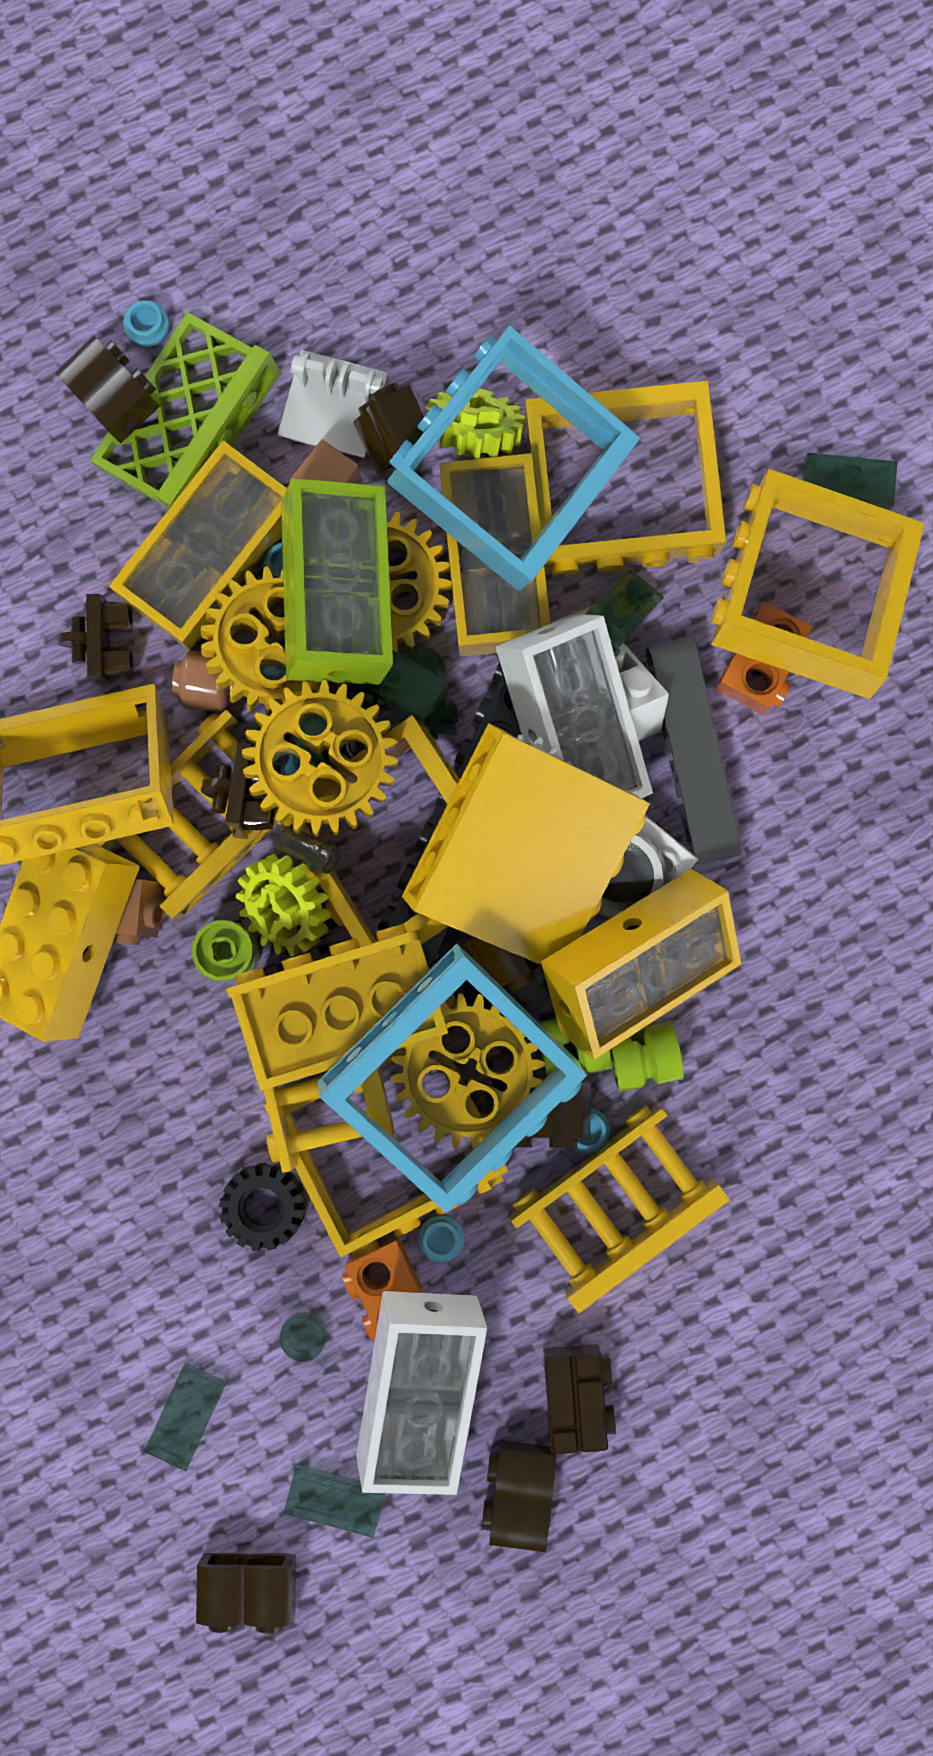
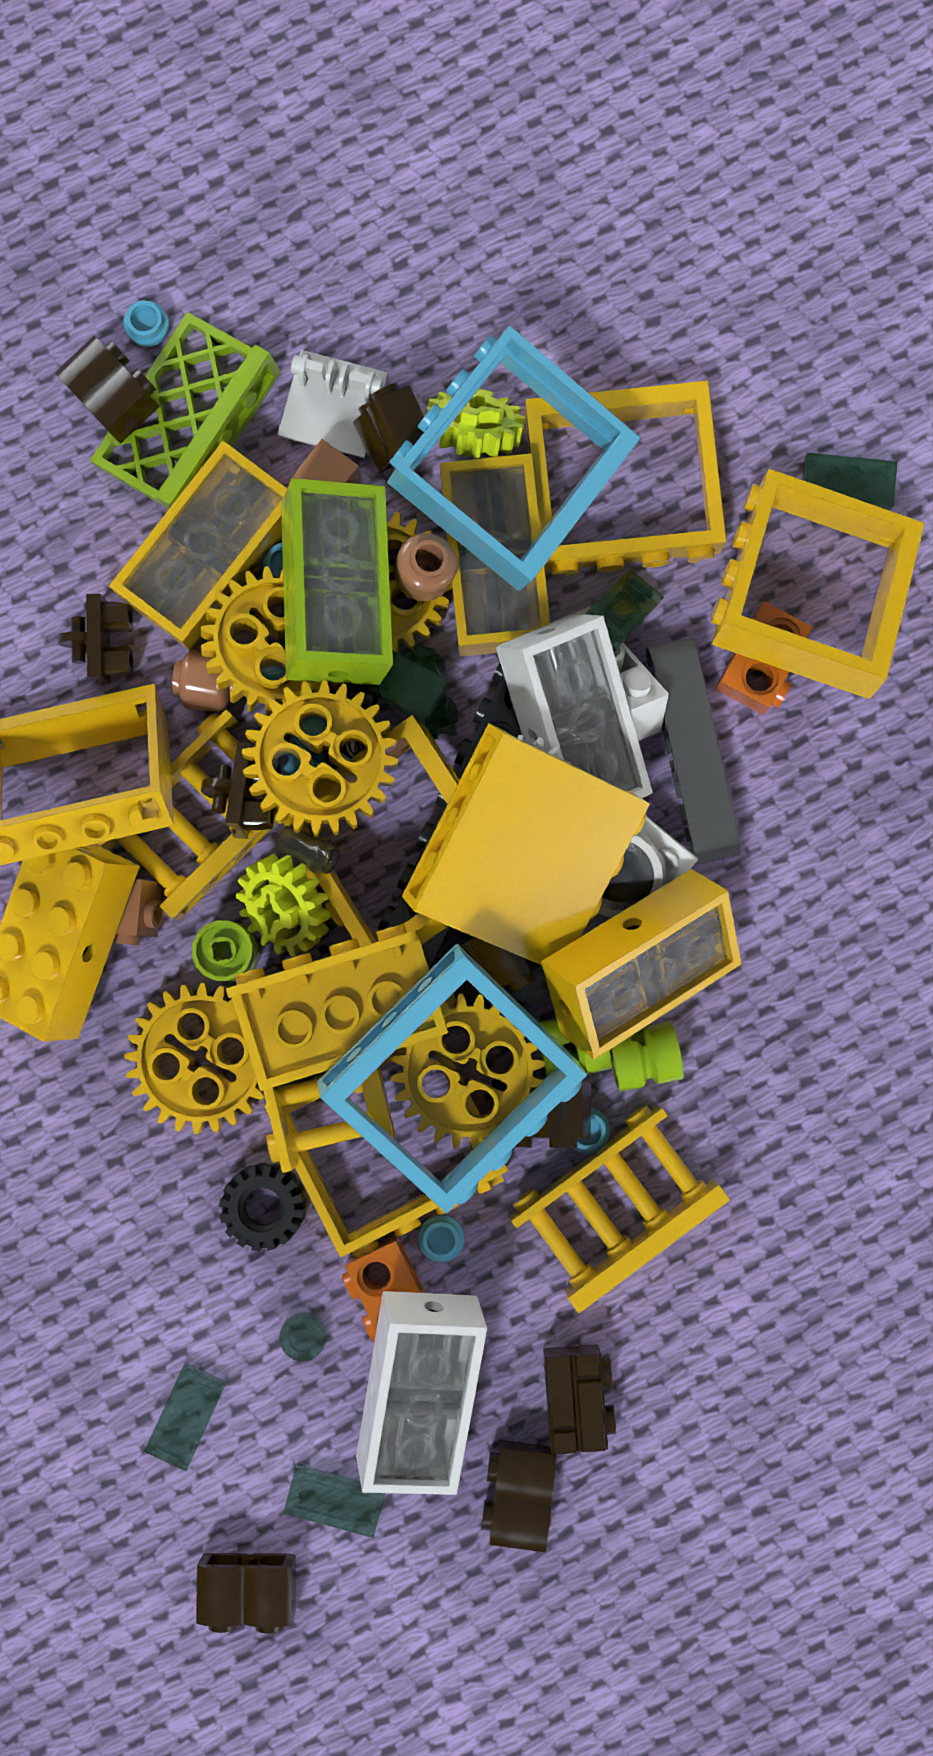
none -> yellow gear [124,983,265,1134]
none -> nougat head [393,533,457,601]

